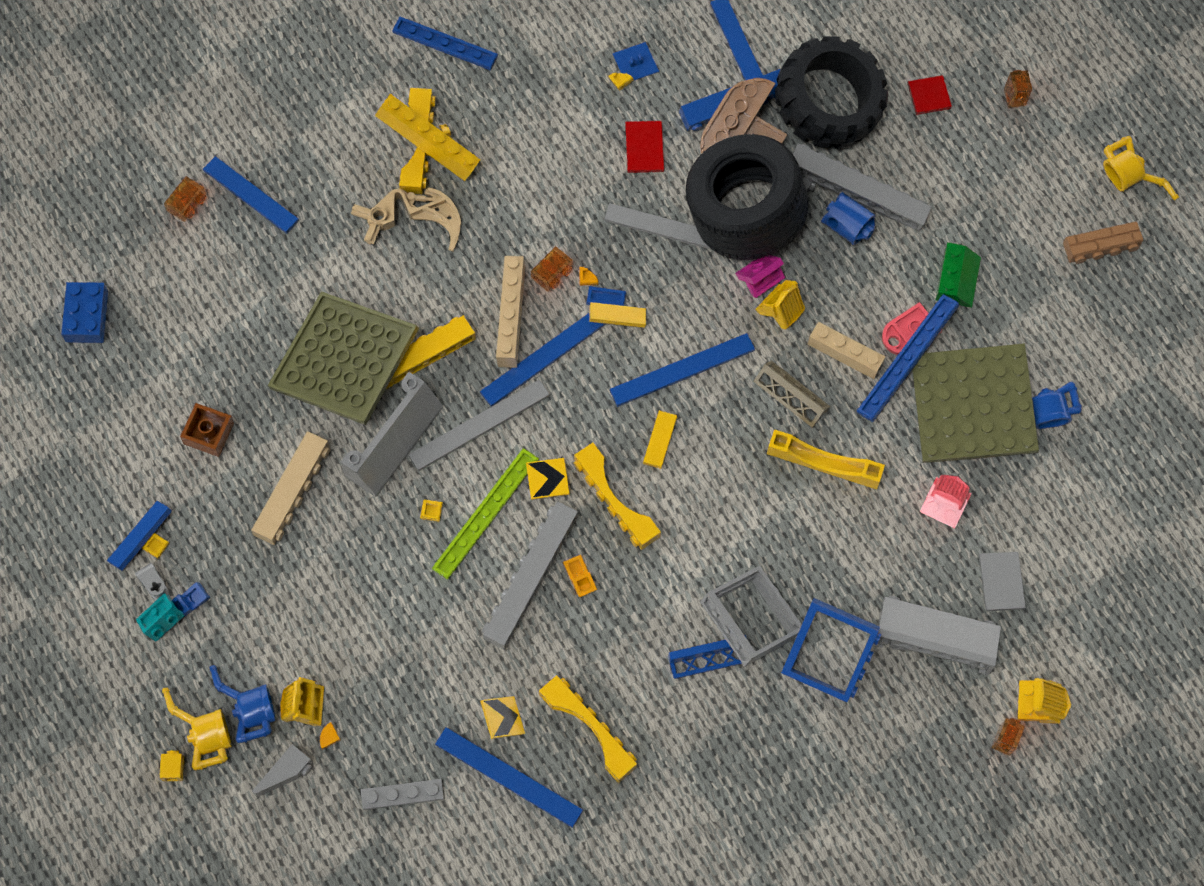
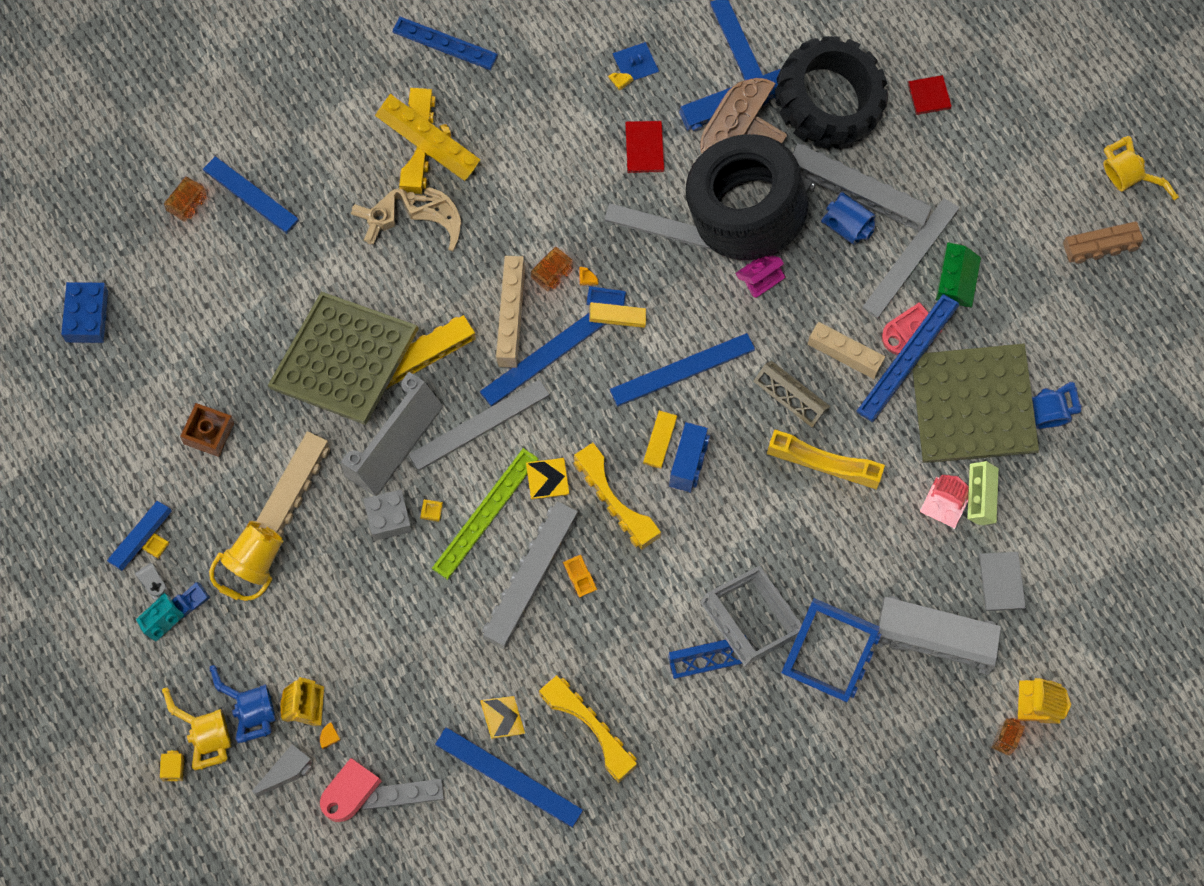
yellow piece [755,280,805,330] -> none
clear orange brick [1004,70,1032,108] -> none
none -> yellow piece [209,521,283,601]
none -> coral tile [320,758,382,822]
none -> light grey brick [363,490,412,541]
none -> blue brick [669,422,710,493]
none -> light grey tile [862,198,959,319]
none -> yellowish green brick [967,461,999,525]

